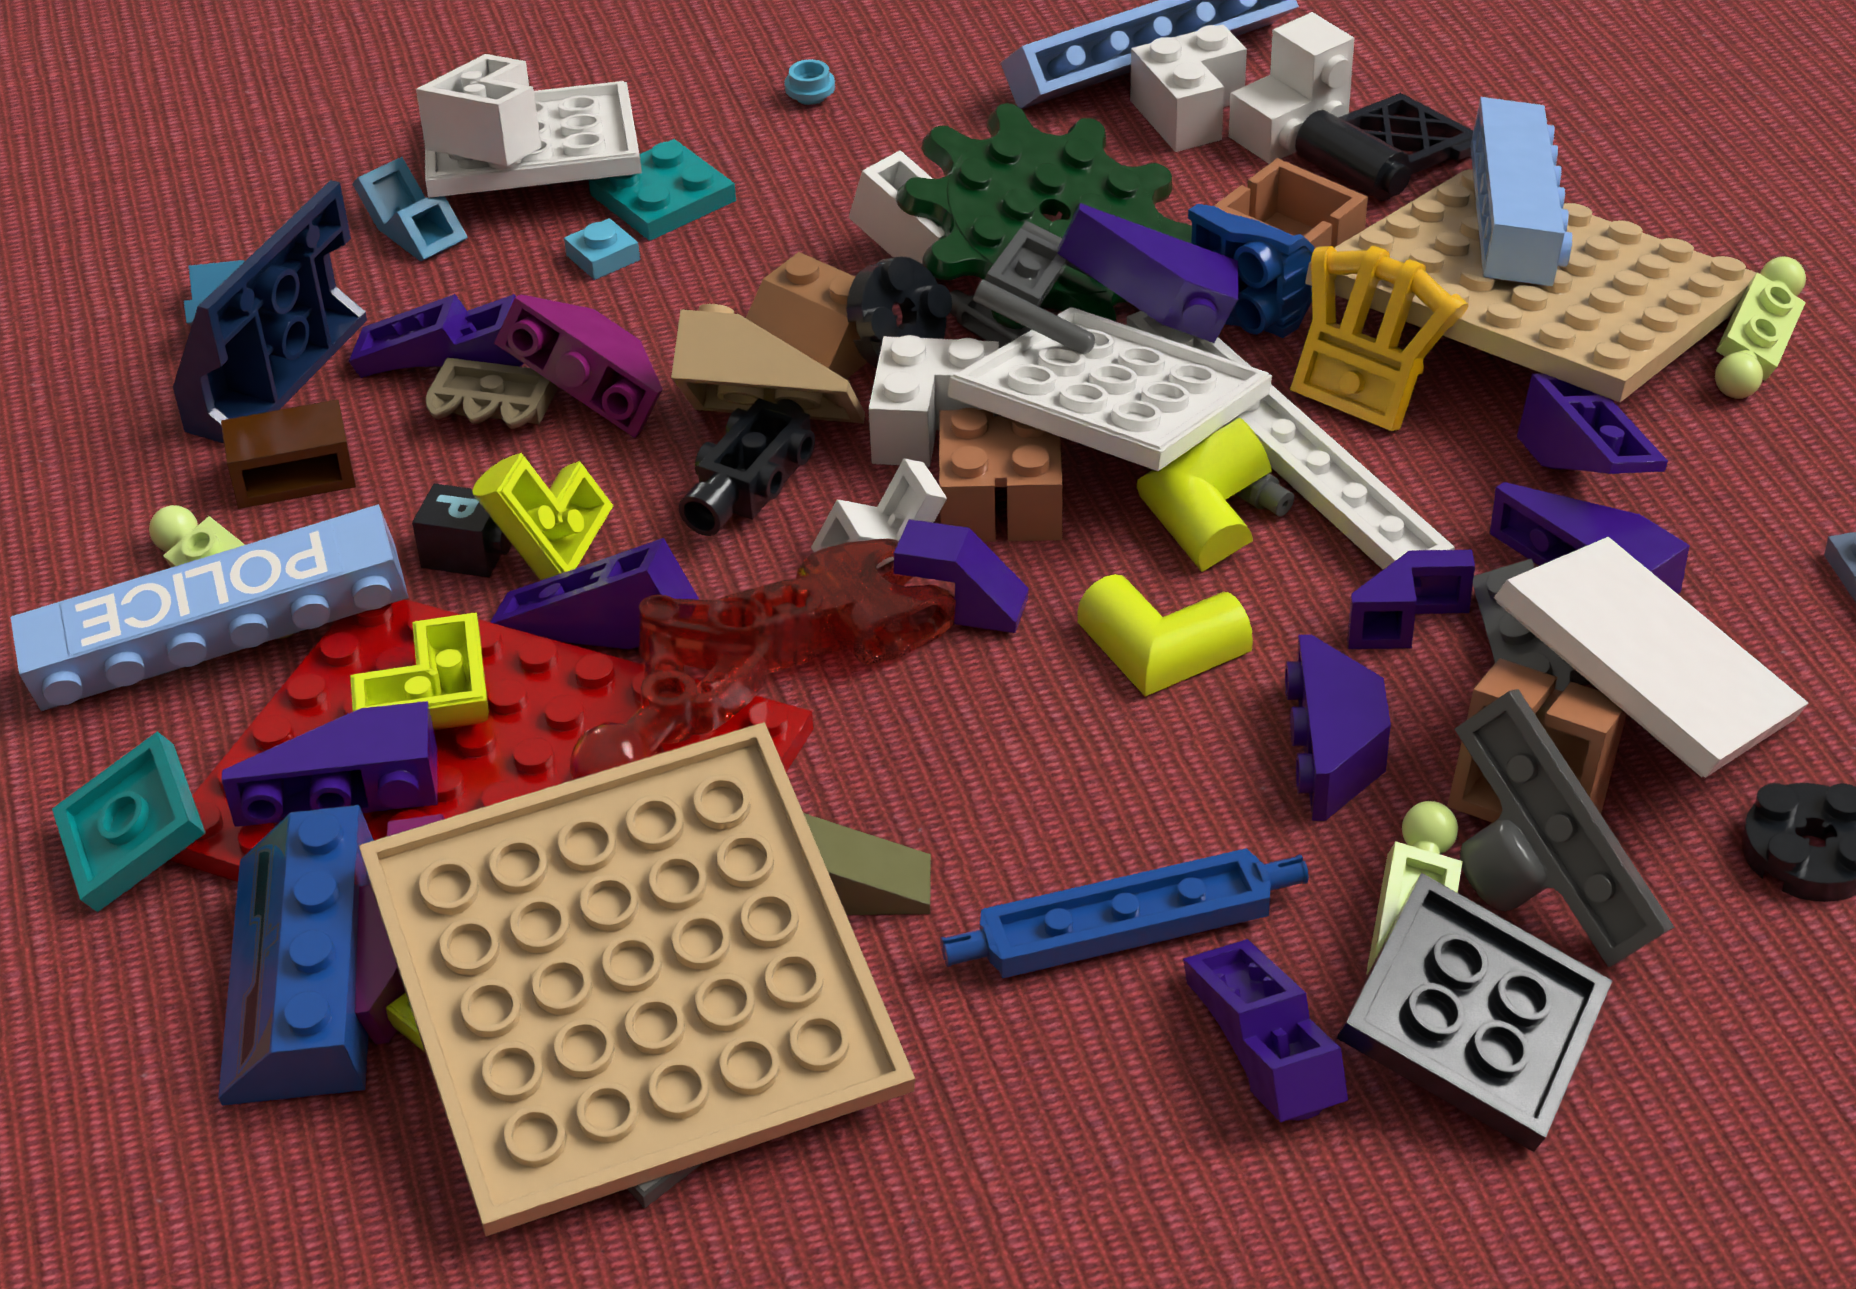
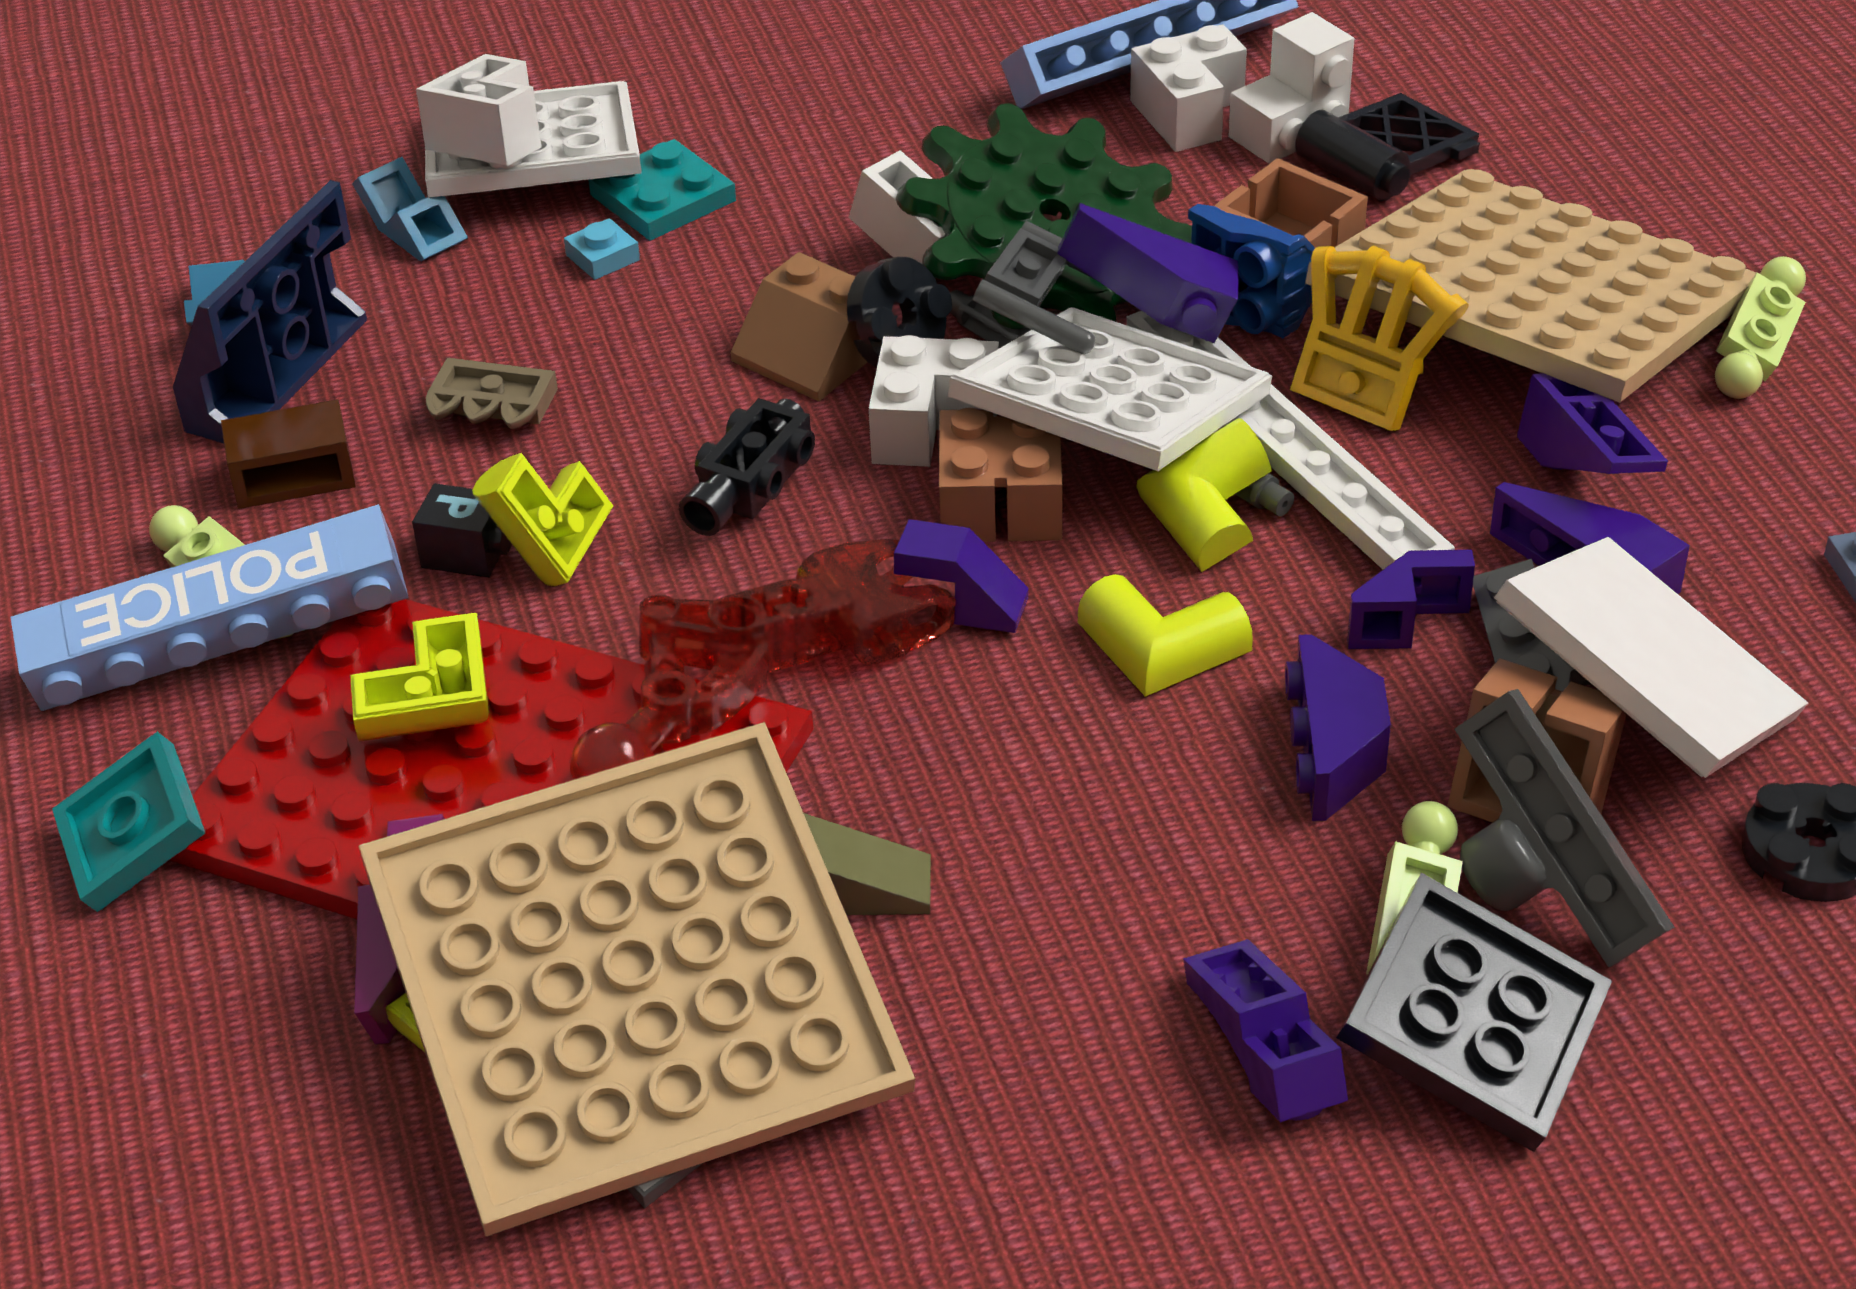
blue slope [218,805,374,1106] -> none
dark purple slope [222,701,438,827] -> none
dark purple slope [349,294,524,378] -> none
dark purple slope [490,538,699,649] -> none
magenta slope [494,294,663,438] -> none
tan slope [671,304,865,423] -> none
medium azure plate [784,59,835,105] -> none
white slope [811,458,947,586] -> none
blue plate [940,848,1309,978] -> none
light blue brick [1470,97,1572,286] -> none

